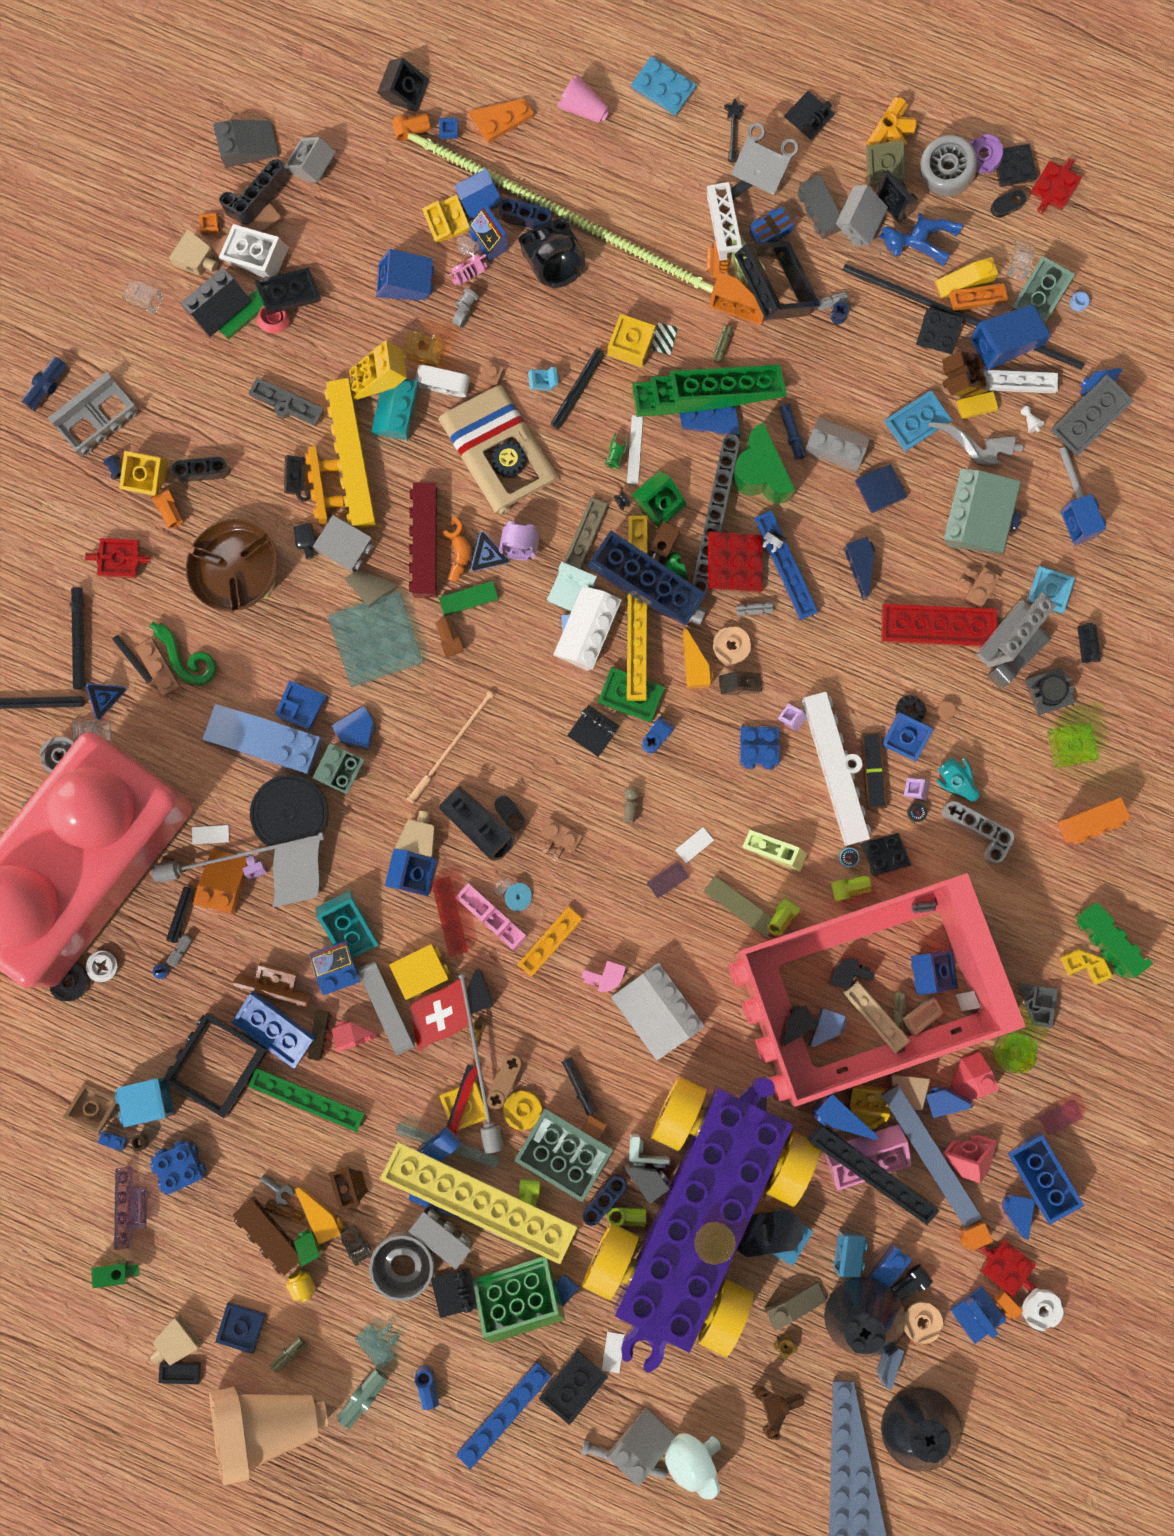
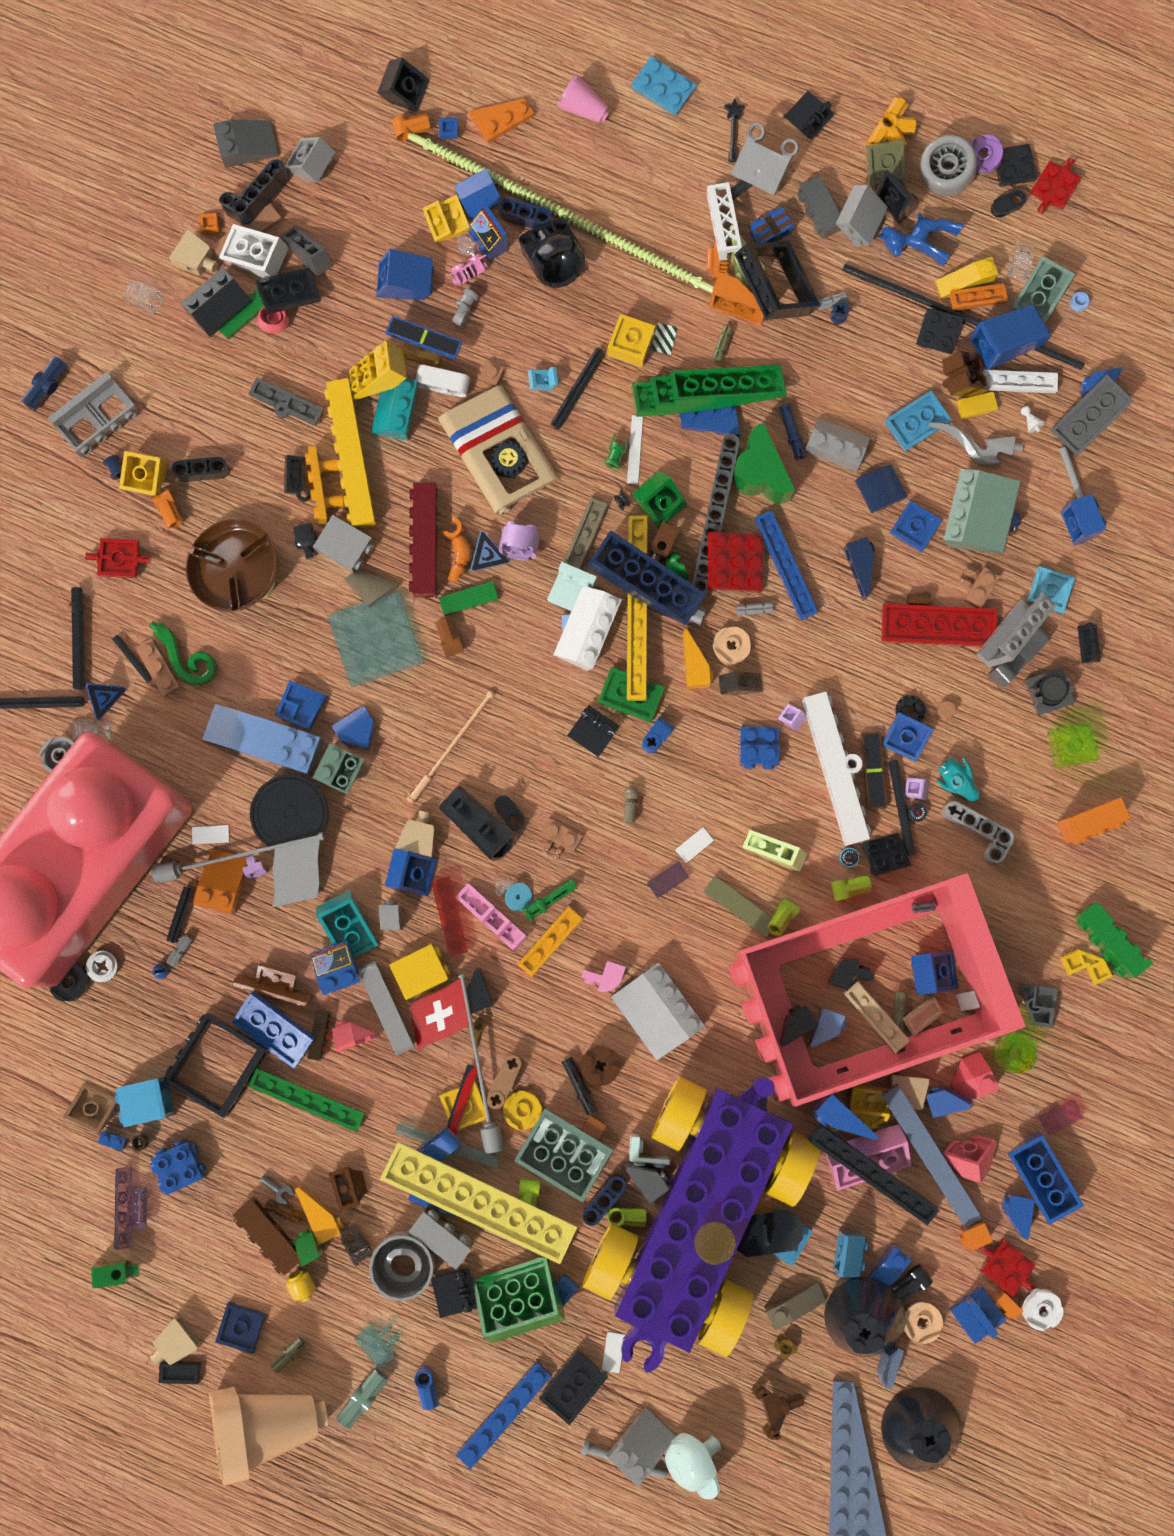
tile [763,528,787,553] -> none
none -> dark grey slope [280,226,332,276]
none -> light grey slope [379,901,402,930]
none -> black tile [385,316,463,360]
none -> green pin [521,878,578,922]
none -> reddish brown brick [581,1046,620,1086]
none -> black piece [888,760,915,856]
none -> blue plate [889,501,942,553]
none -> reddish brown pin [907,591,931,606]

